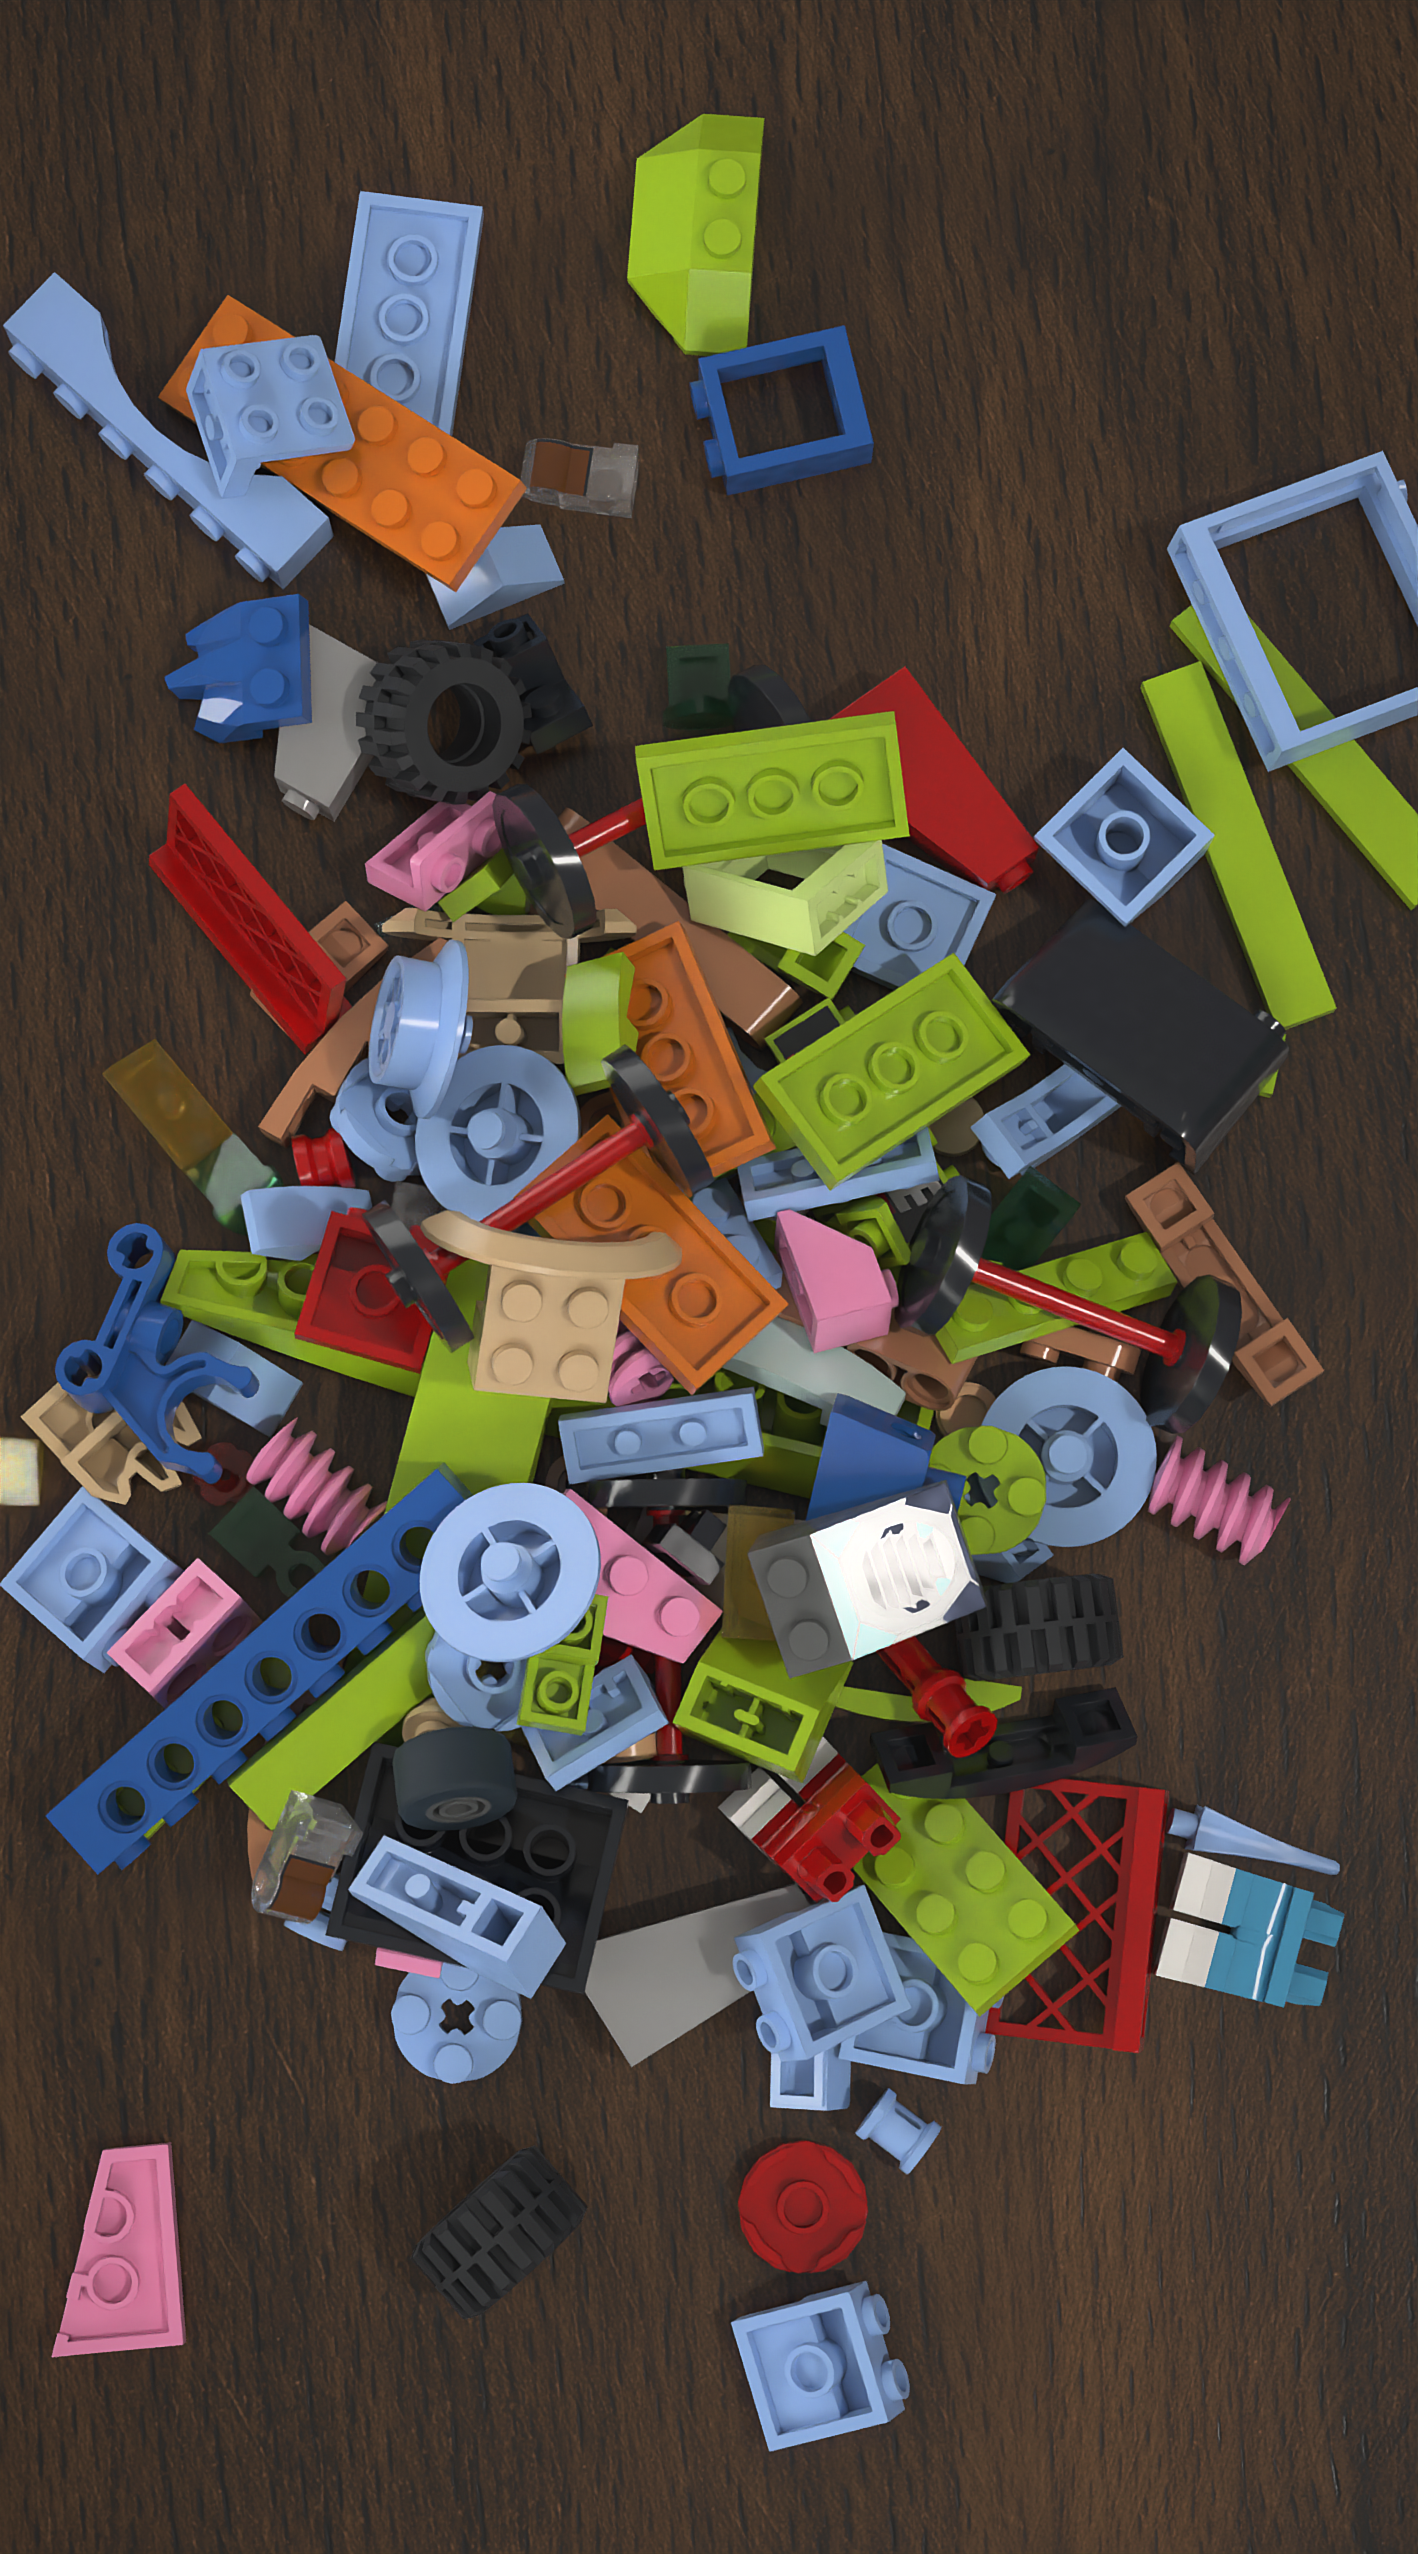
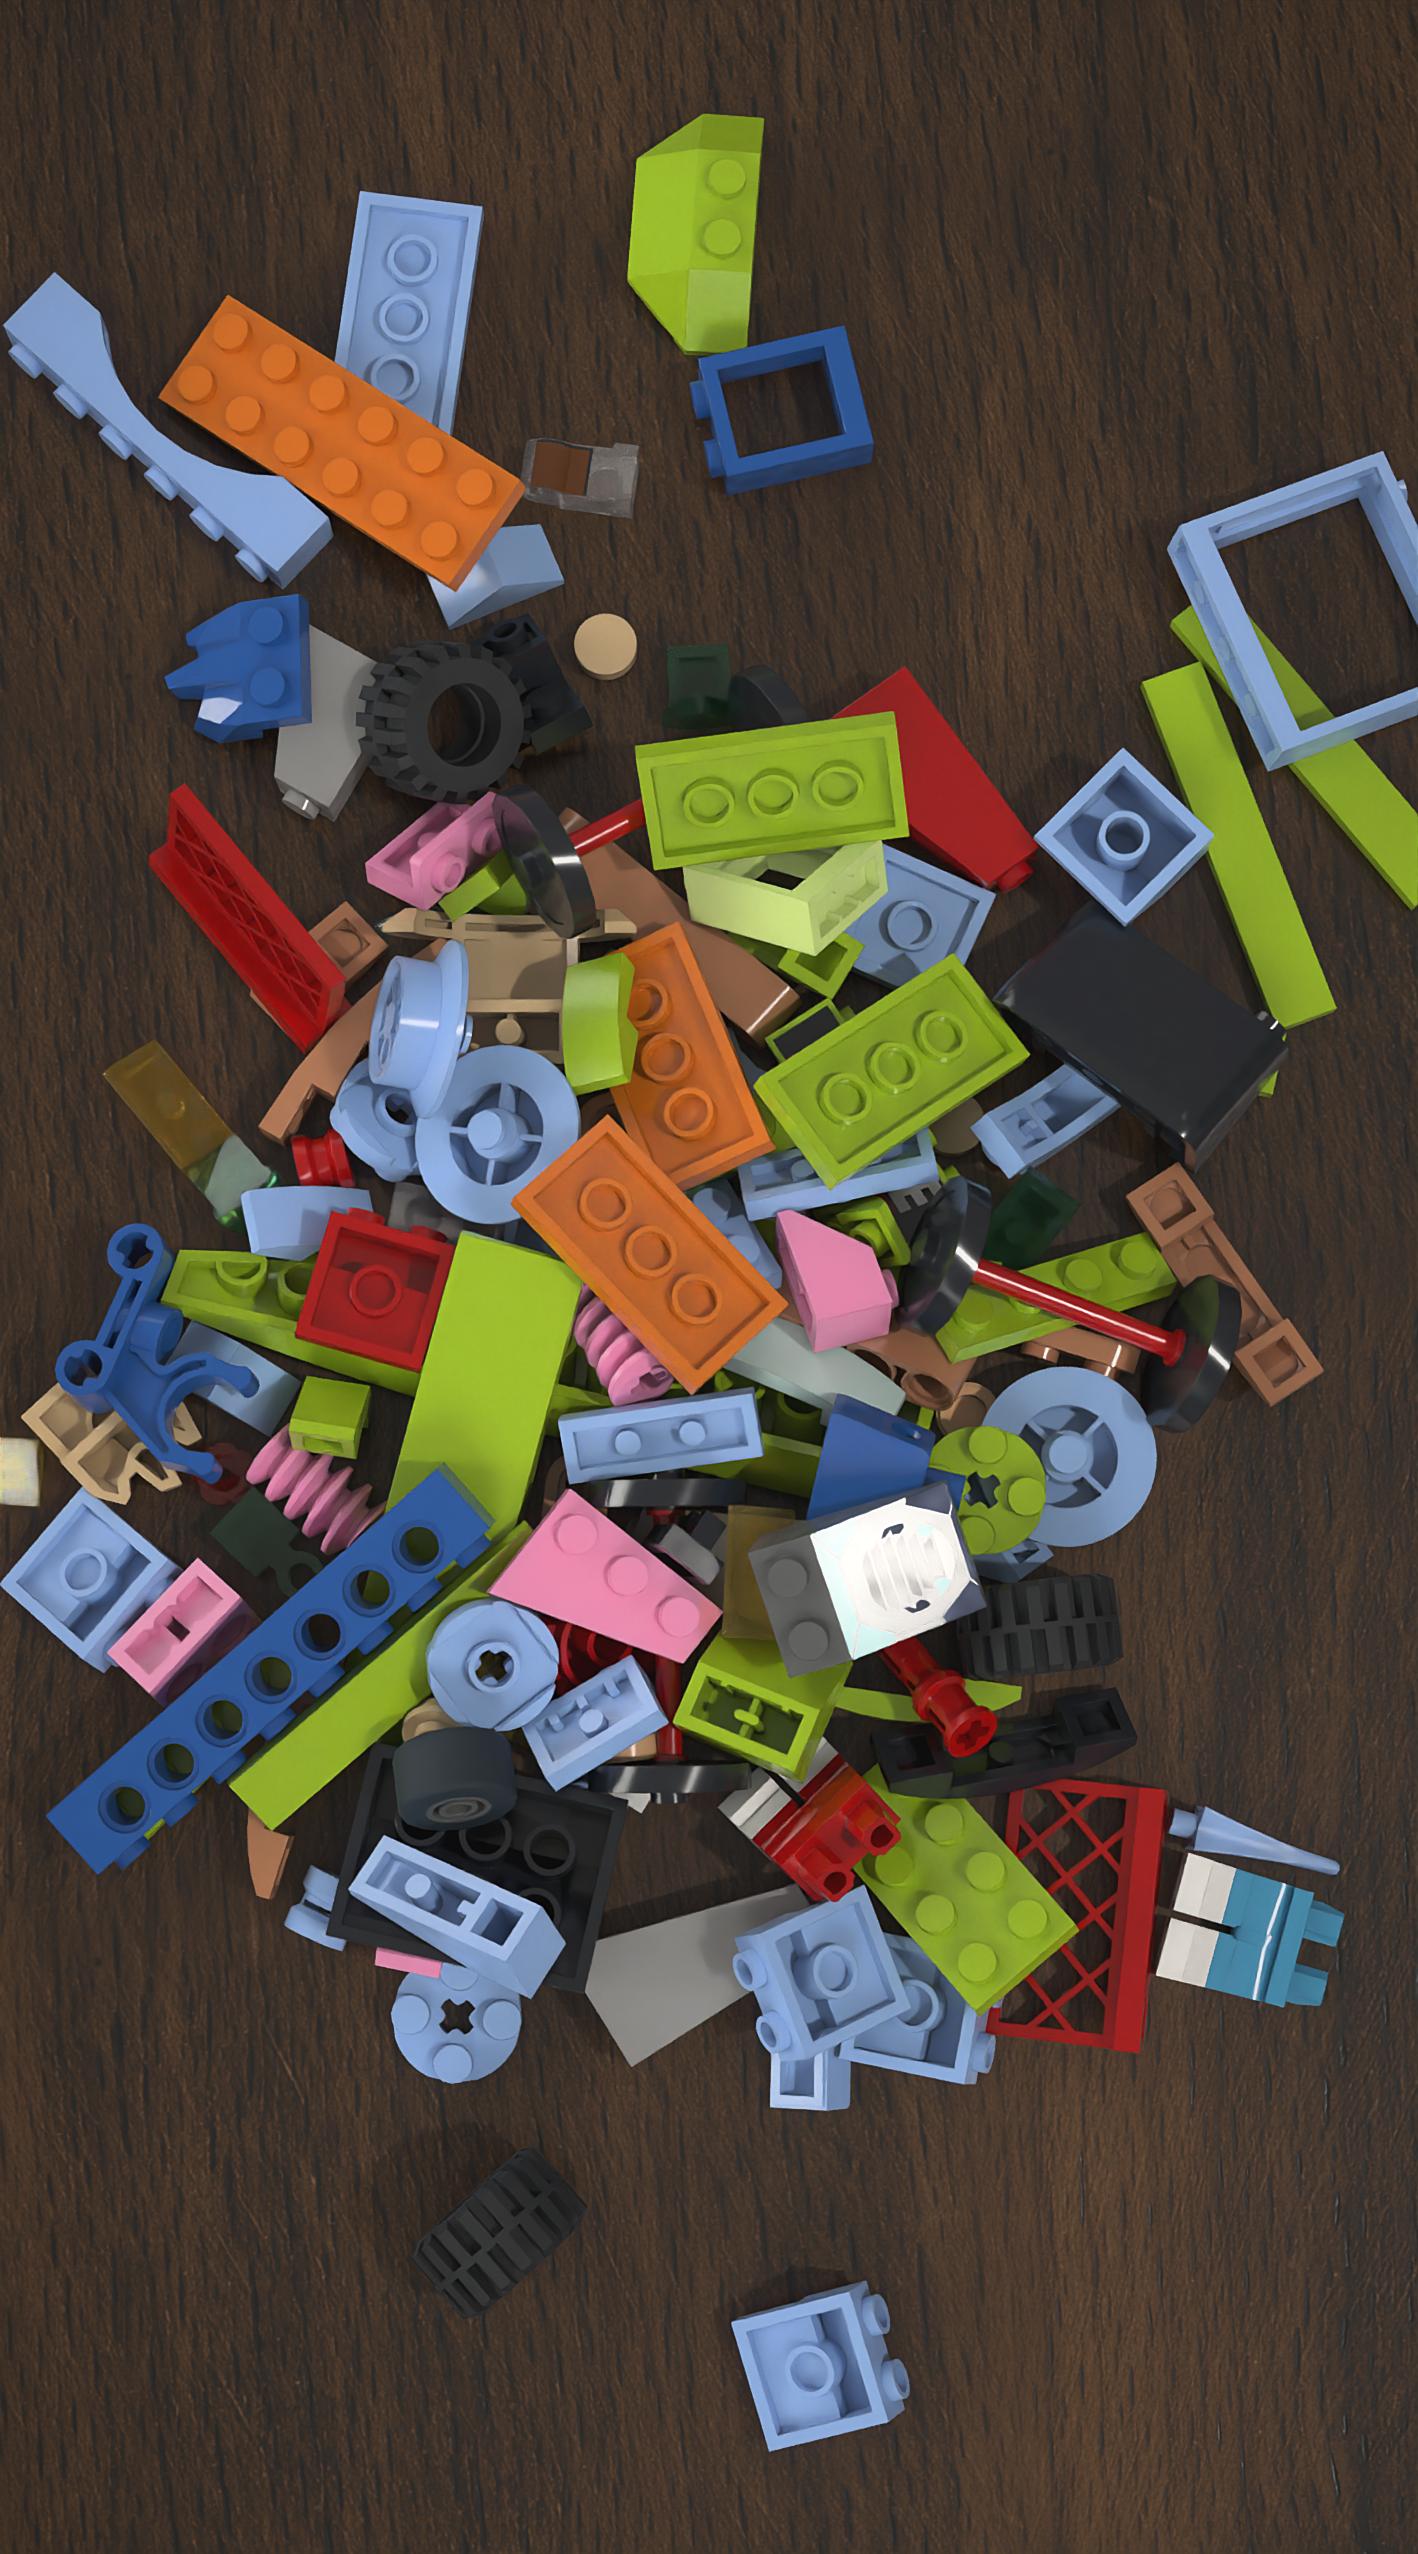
bright pink wing [52,2142,186,2357] -> none
light blue bracket [186,335,355,499] -> none
clear leg [251,1790,363,1925] -> none
black piece [362,1044,715,1353] -> none
light blue wheel [420,1483,601,1662] -> none
tan piece [421,1210,682,1403] -> none
lime slope [516,1594,608,1736] -> none
red tile [738,2140,868,2273] -> none
light blue bush [855,2088,942,2174] -> none
bright pink piece [1148,1435,1291,1565] -> none
none -> lime slope [289,1376,373,1459]
none -> tan tile [574,614,637,680]

